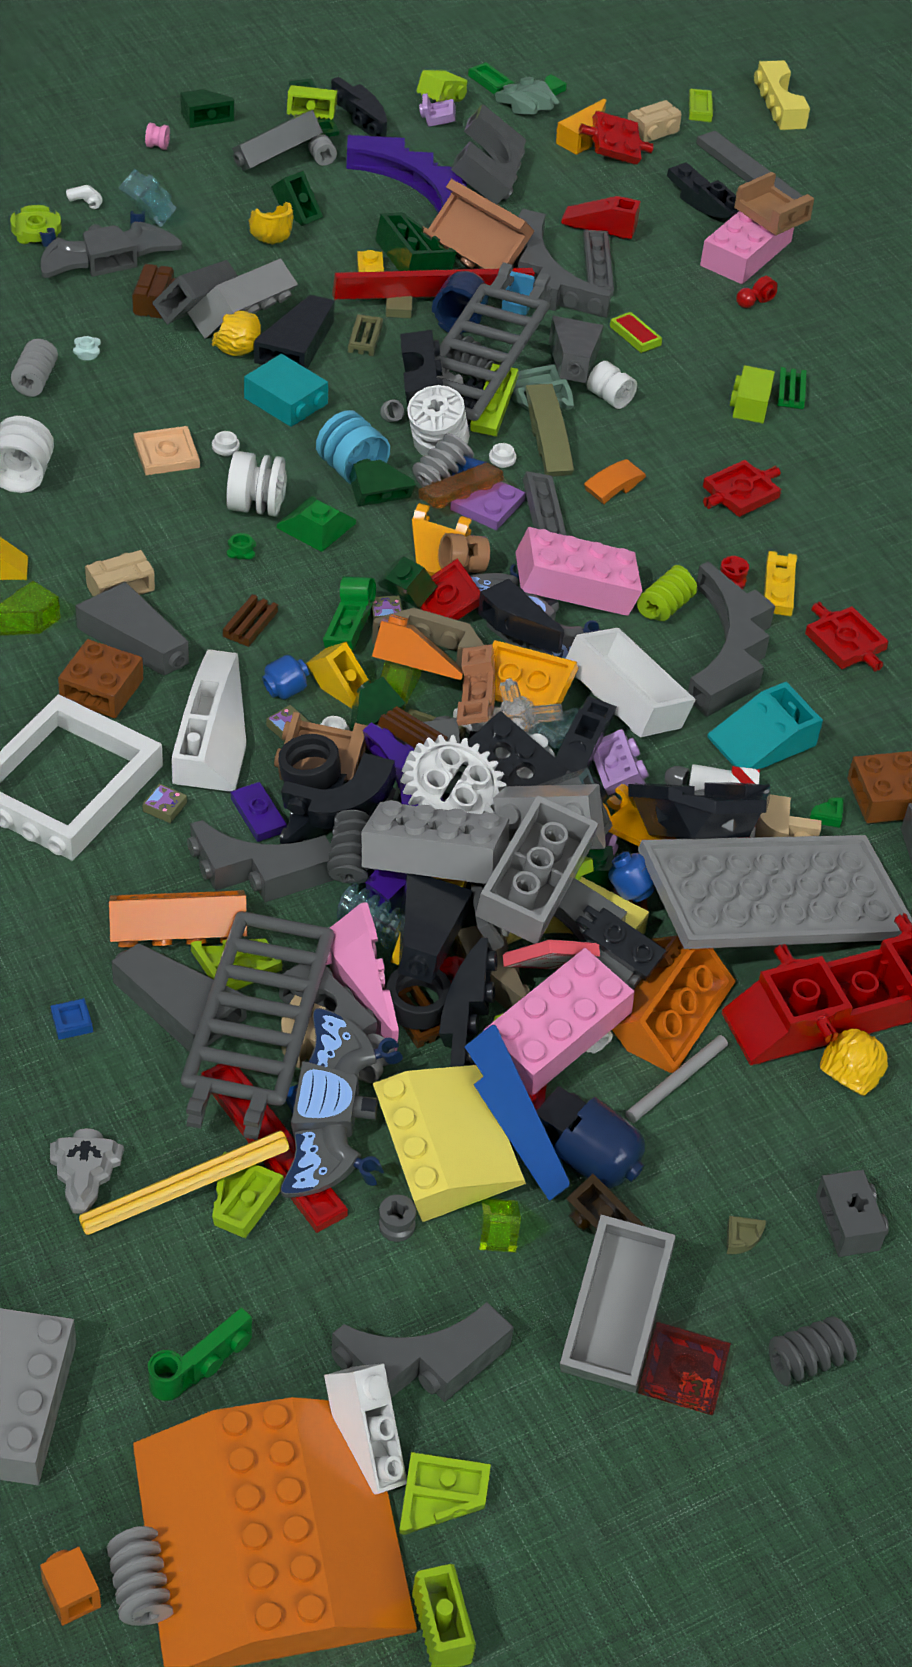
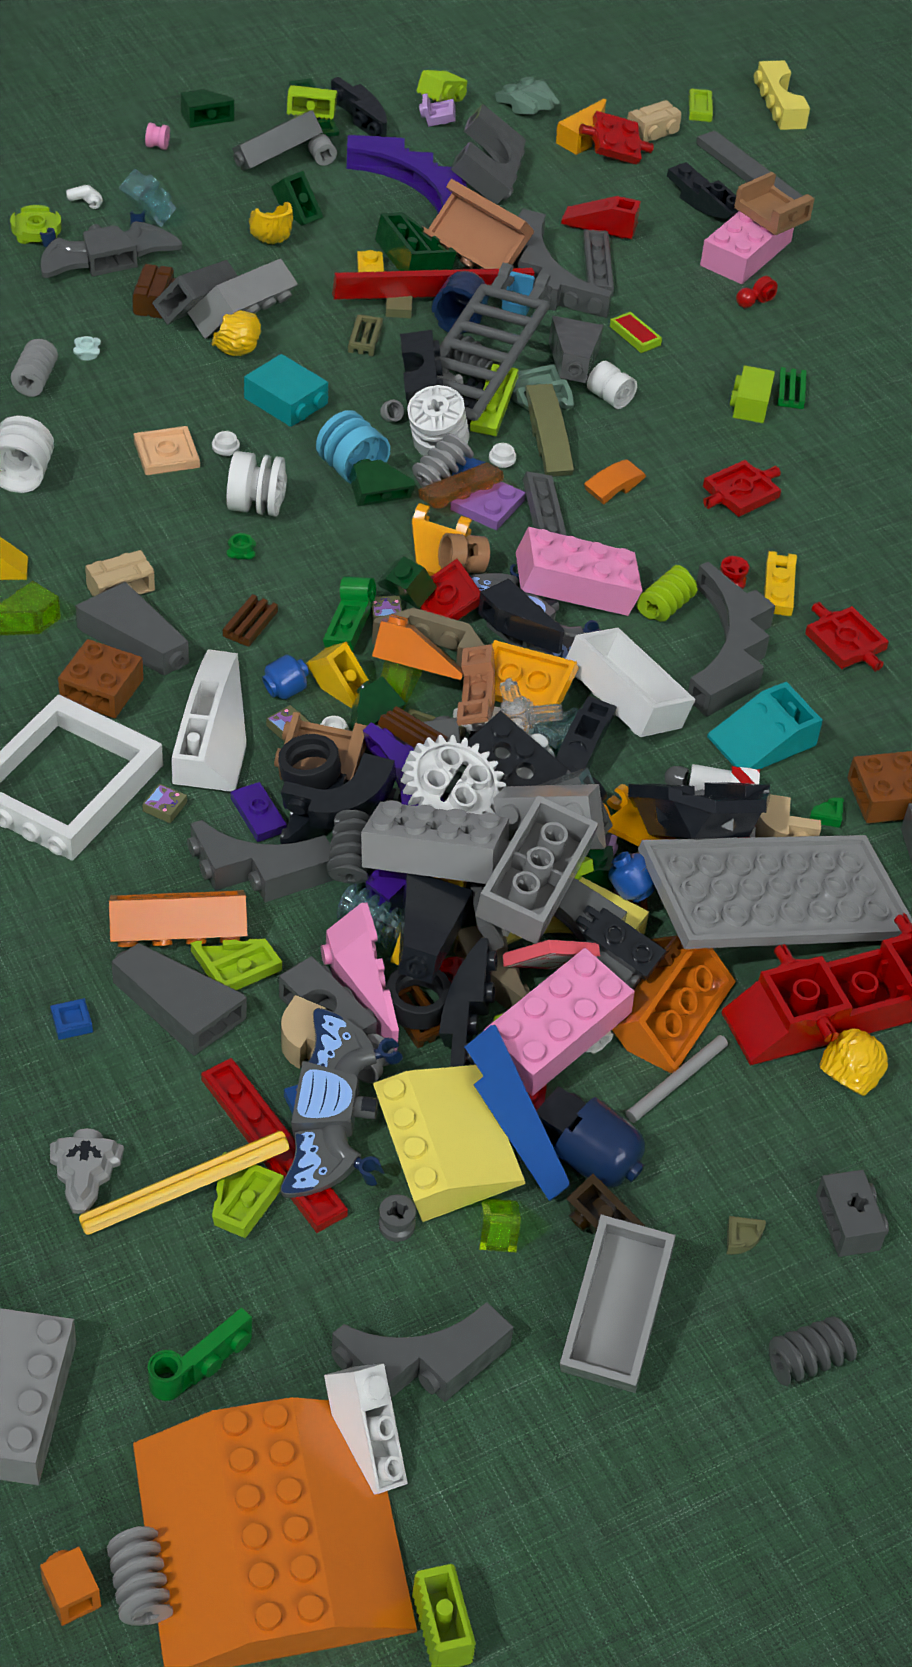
dark grey bar [180,911,334,1140] -> none
black slope [254,295,335,369] -> none
green slope [277,496,356,552] -> none
lime wing [399,1452,491,1535] -> none
green tile [468,63,514,95] -> none
green tile [544,74,567,95] -> none
lavender bracket [594,729,649,796] -> none
clear red tile [638,1322,731,1416] -> none

